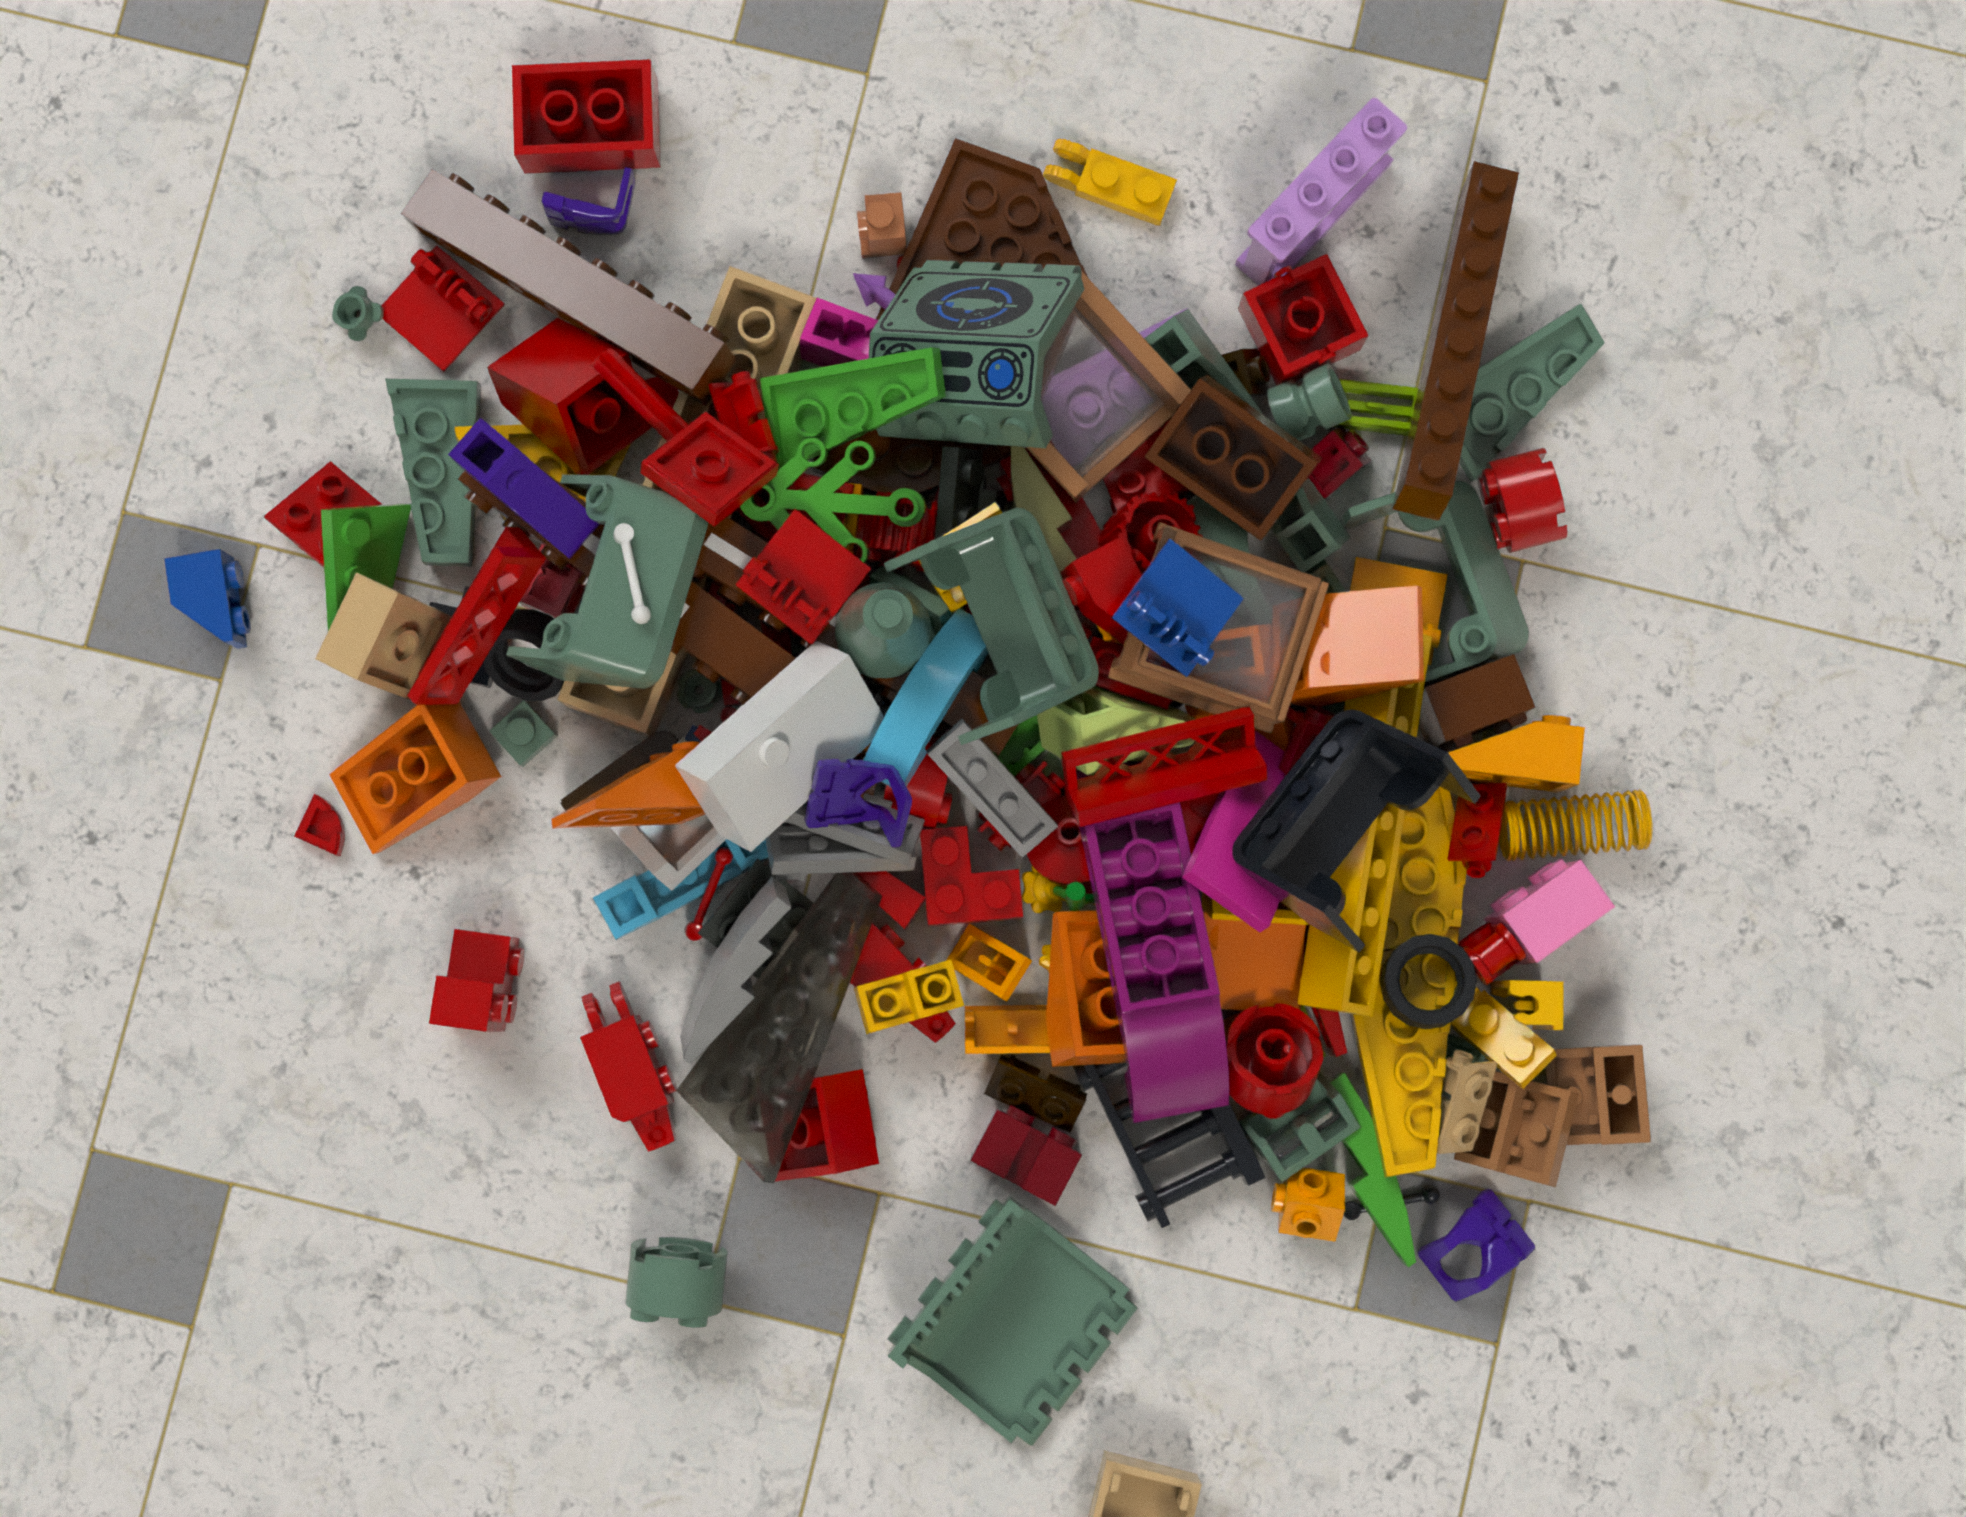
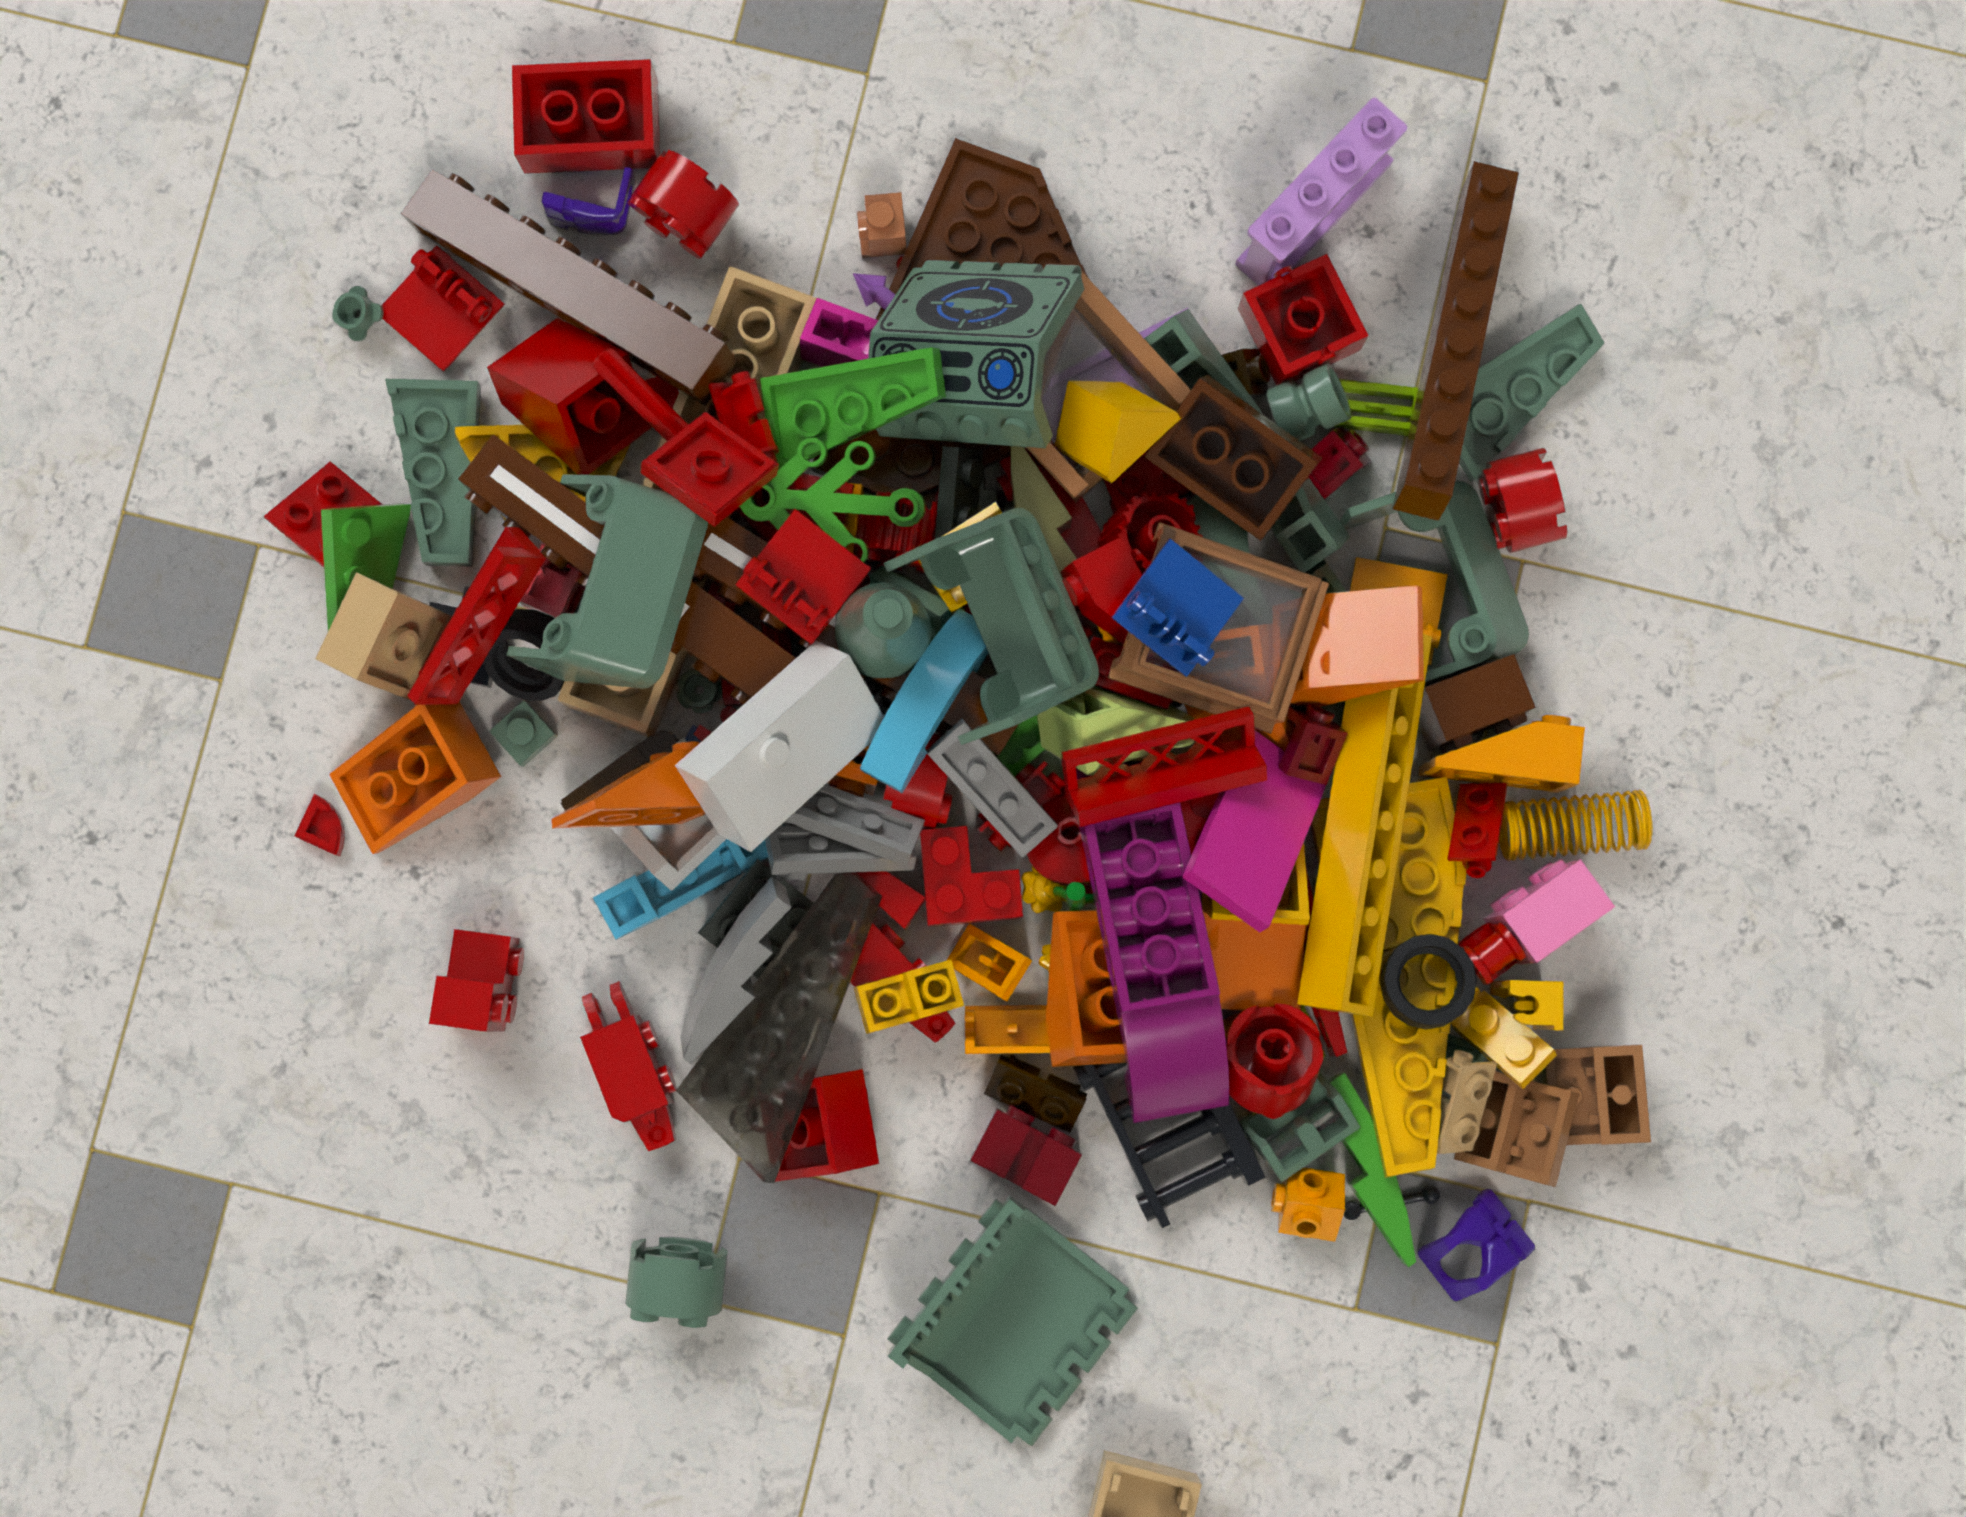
blue slope [164,549,251,649] -> none
dark purple slope [448,418,600,559] -> none
white hinge [613,523,651,624] -> none
red hinge [684,847,733,941] -> none
dark purple piece [804,759,912,848] -> none
yellow hinge [1043,138,1177,226] -> none
black windscreen [1232,709,1481,953] -> none
none -> red brick [627,150,739,259]
none -> yellow slope [1055,380,1181,483]

